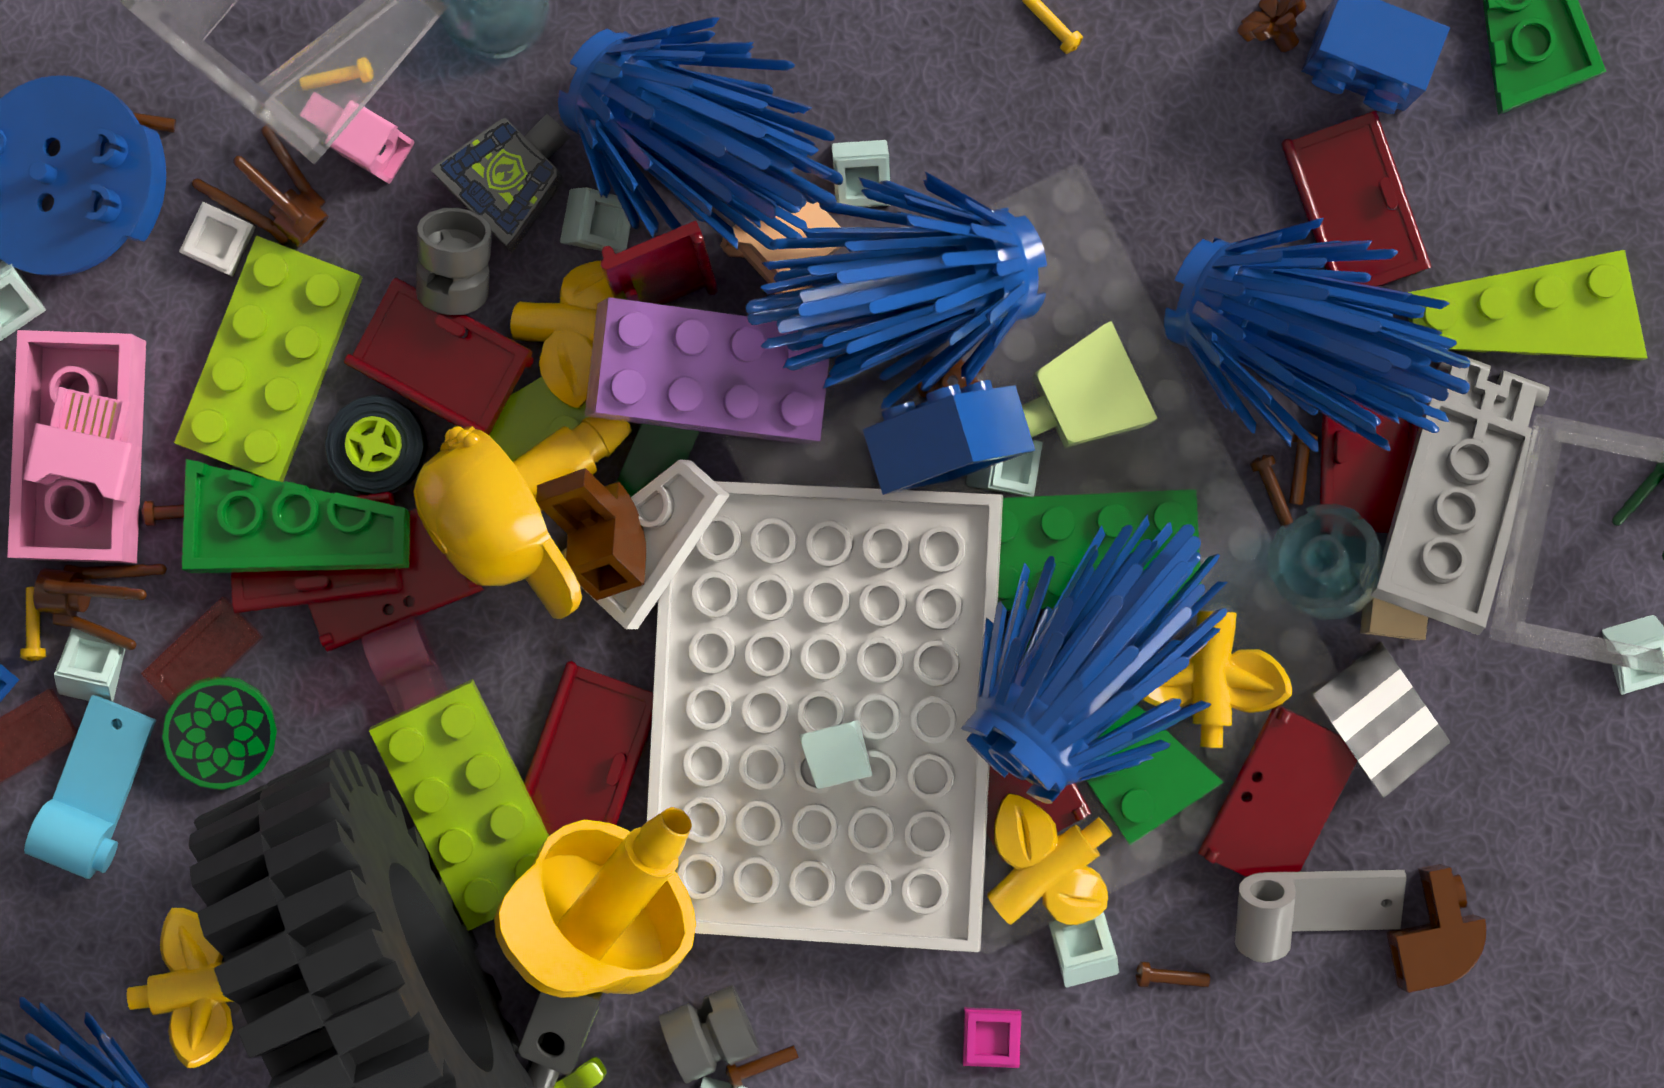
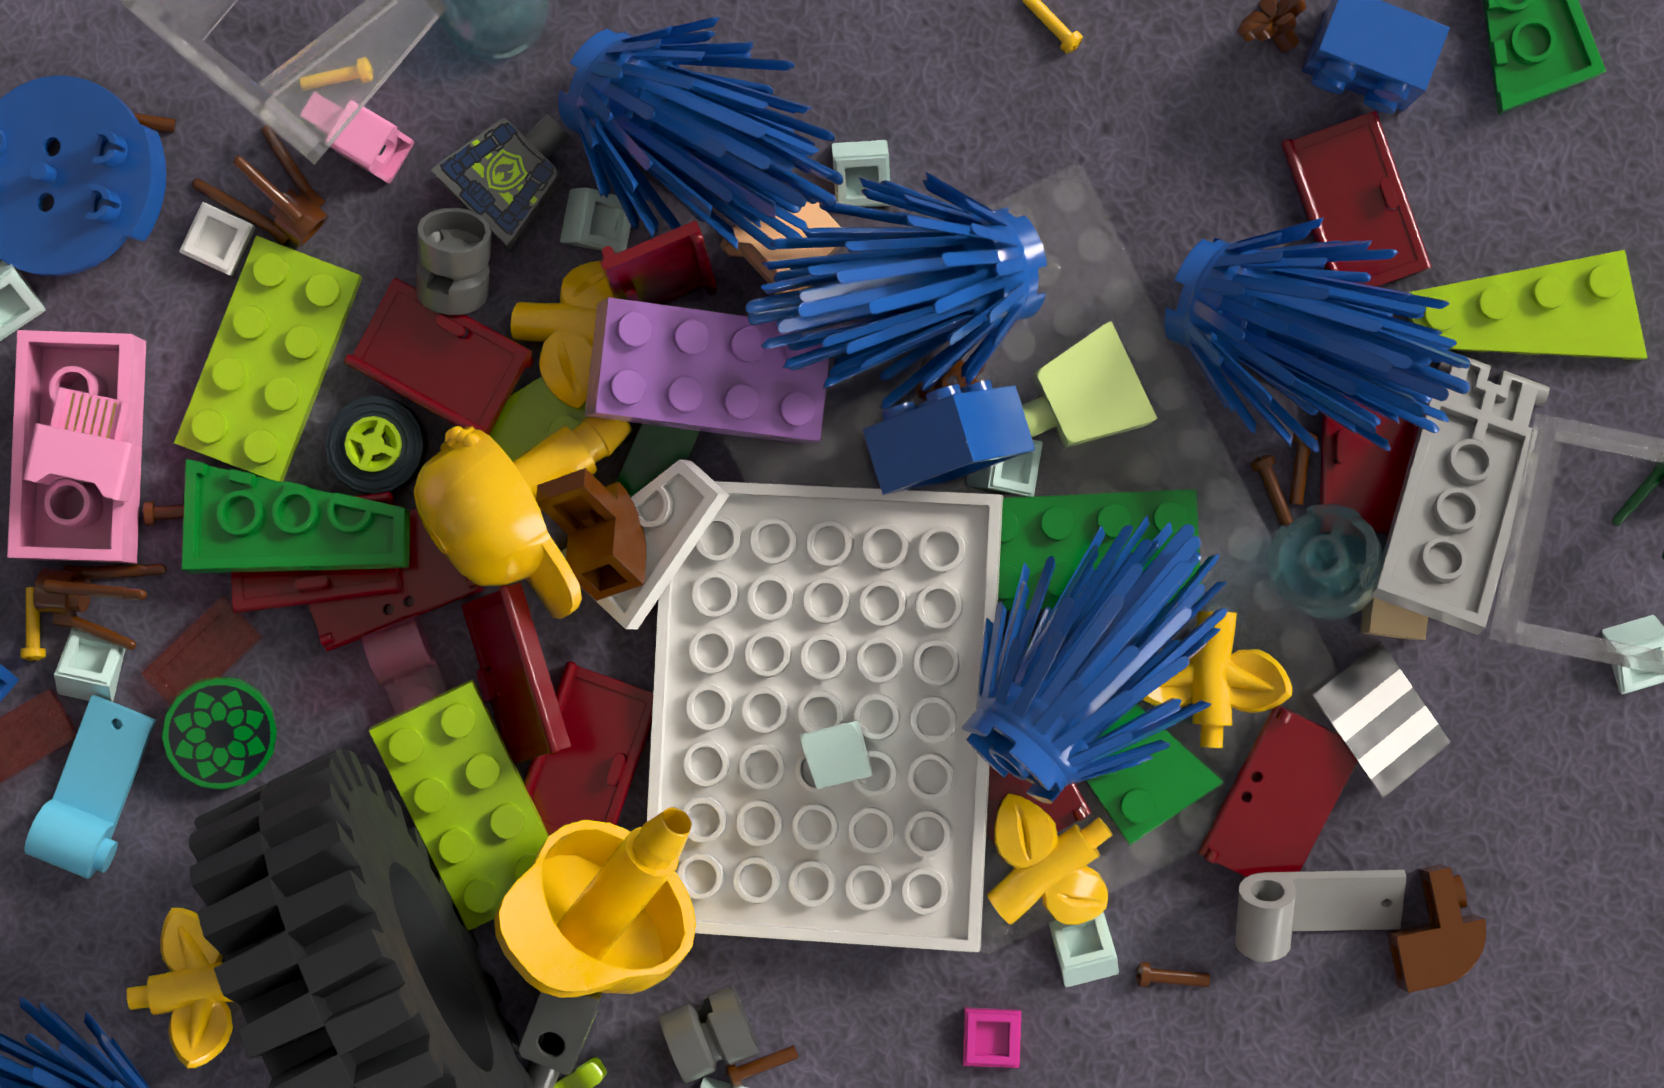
none -> dark red door [461,583,571,764]

